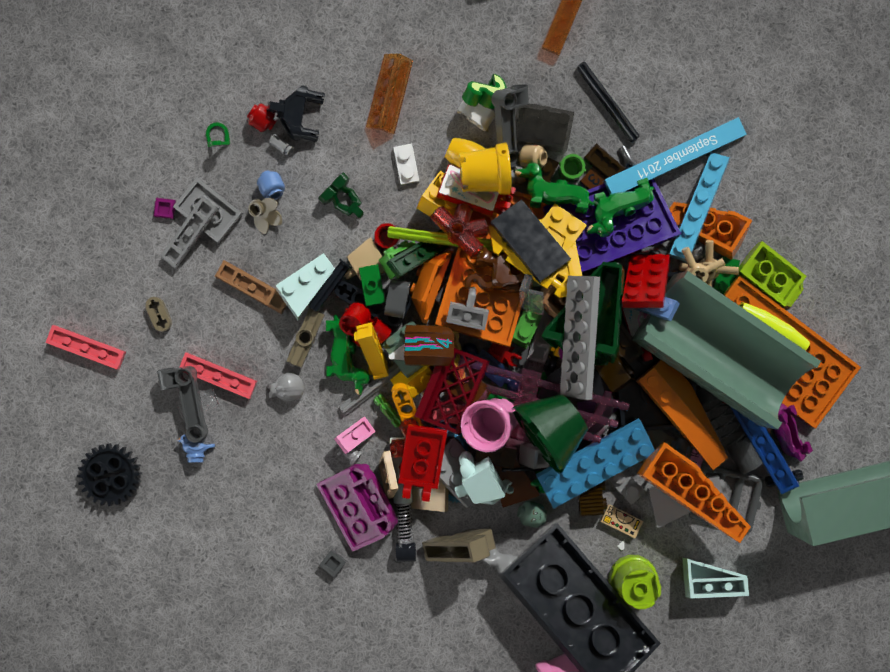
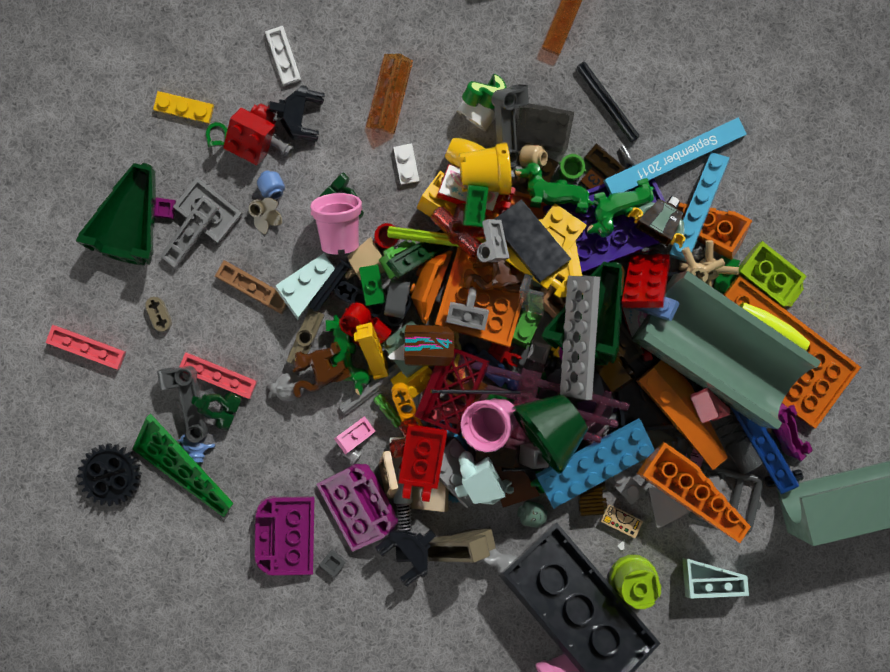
none -> dark green cone [76,163,156,266]
none -> green wing [132,413,234,517]
none -> yellow plate [153,91,214,124]
none -> dark green piece [191,393,241,431]
none -> red brick [223,107,275,166]
none -> magenta plate [255,496,315,575]
none -> white tile [265,26,302,86]
none -> reddish brown animal [293,342,352,398]
none -> bright pink piece [310,193,362,255]
none -> black connector [375,529,436,587]
none -> black piece [430,389,520,394]
none -> green plate [463,185,489,227]
none -> light grey plate [477,219,509,262]
none -> torso [628,196,685,248]
none -> coral slope [690,388,730,423]

